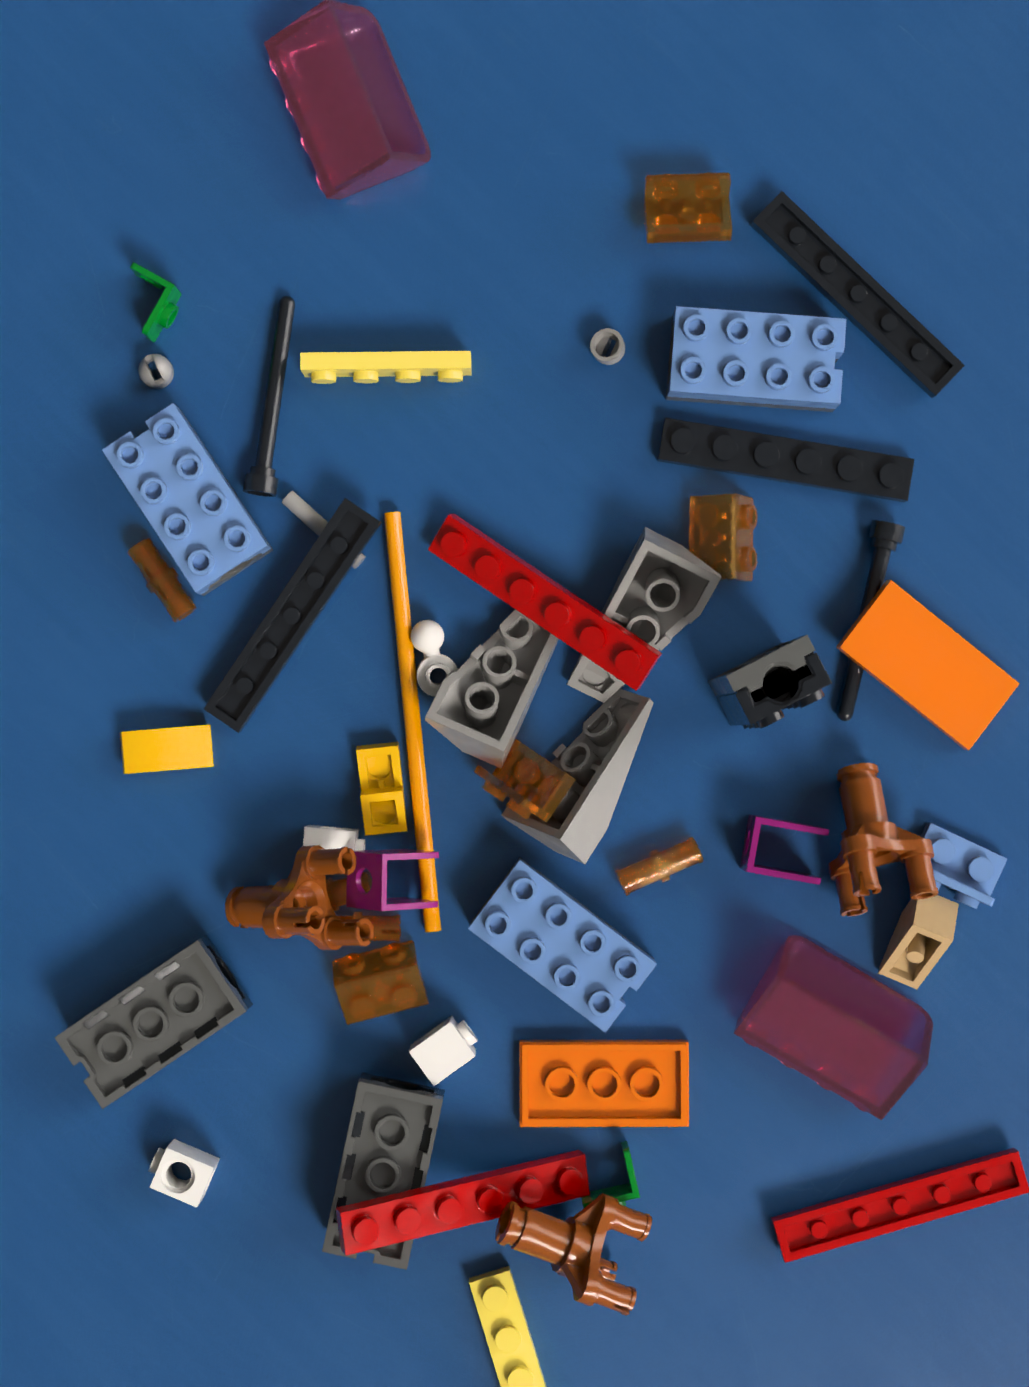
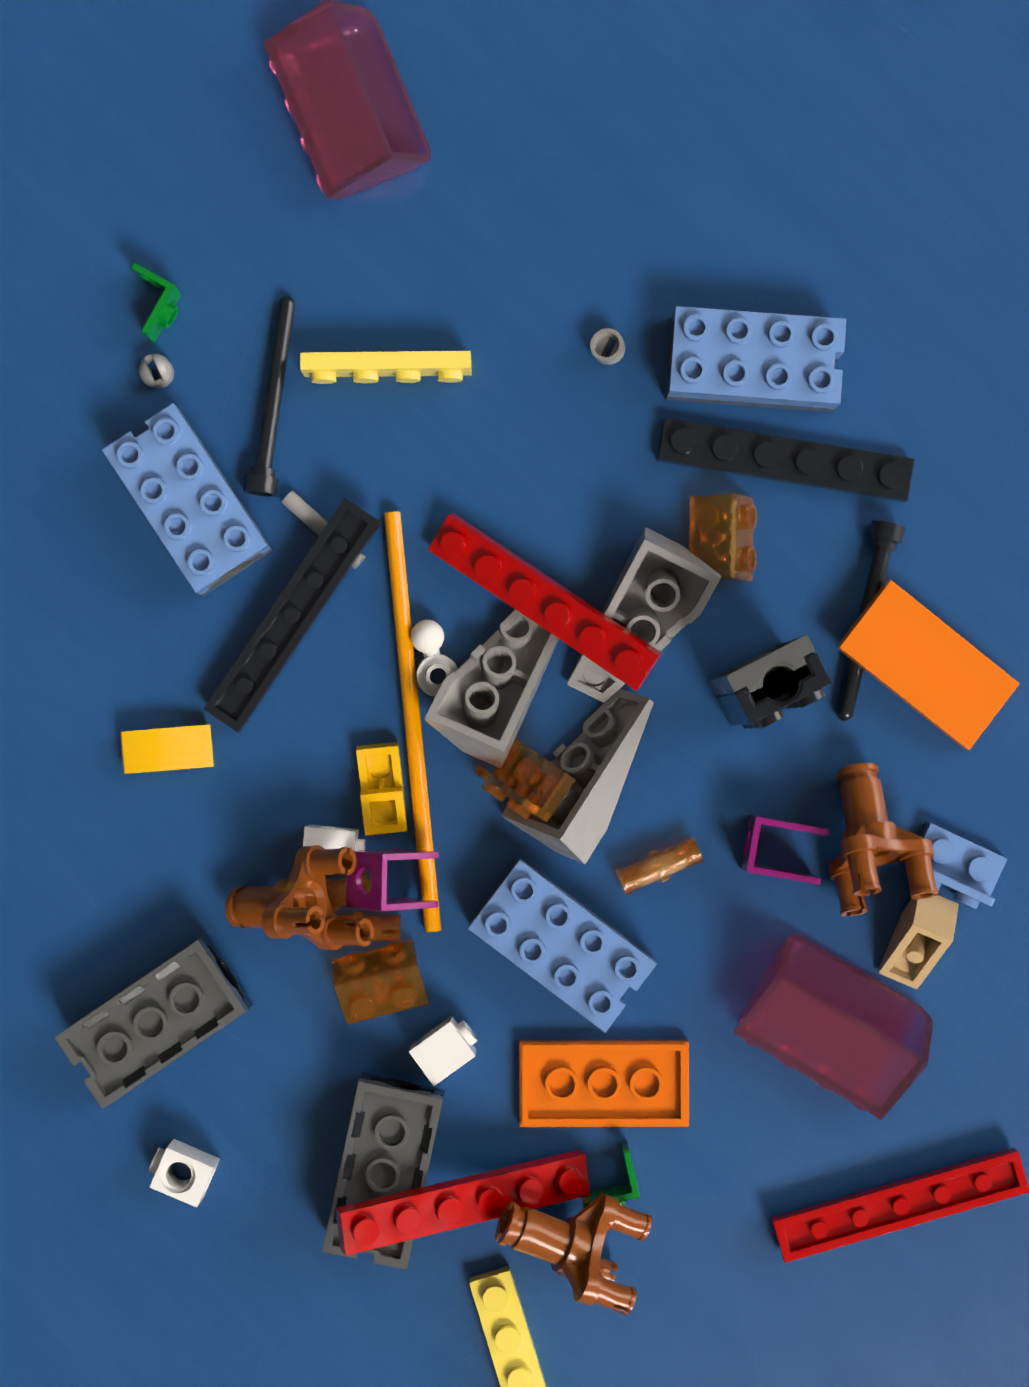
clear orange pin [127,538,197,623] -> none
clear orange bracket [644,173,732,243] -> none
black plate [751,191,965,398] -> none

